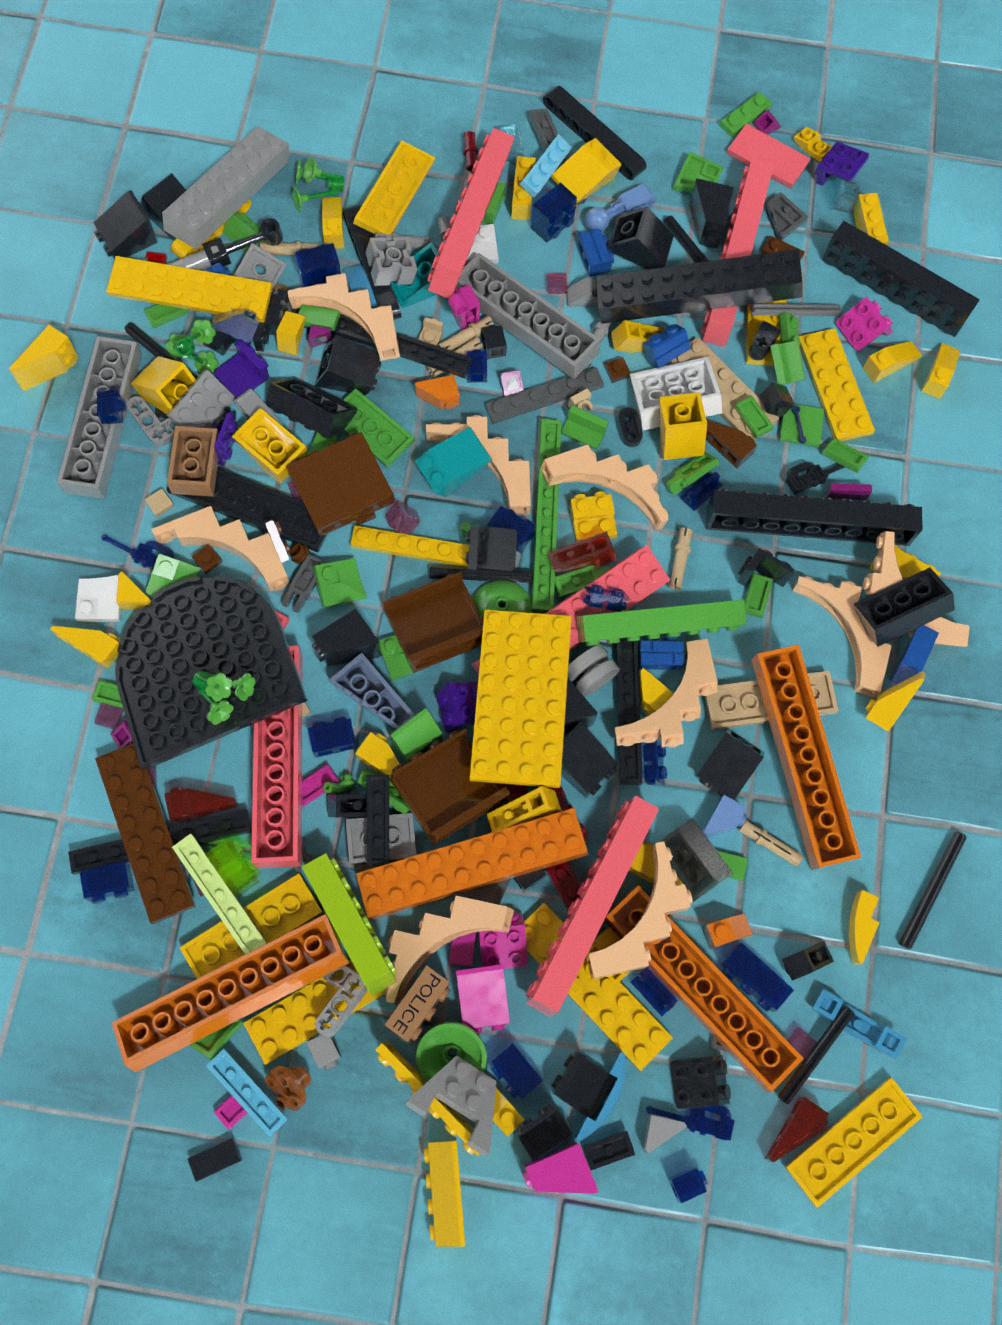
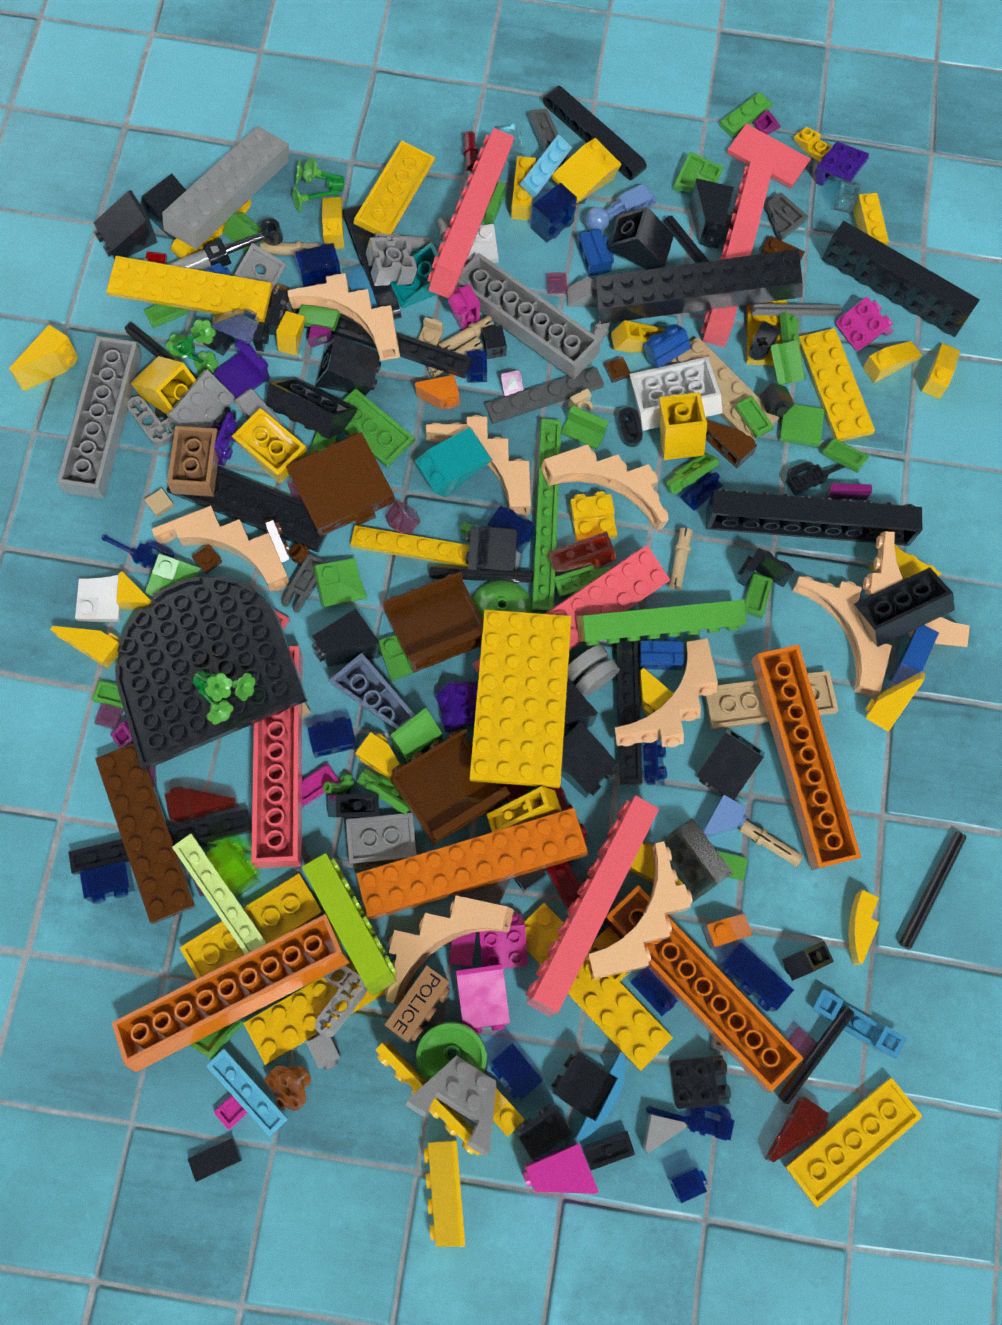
clear blue brick [97,390,126,424] -> none
black tile [366,775,389,866] -> none
clear blue hinge [583,584,630,612] -> none
dark blue hinge [792,406,807,444] -> none

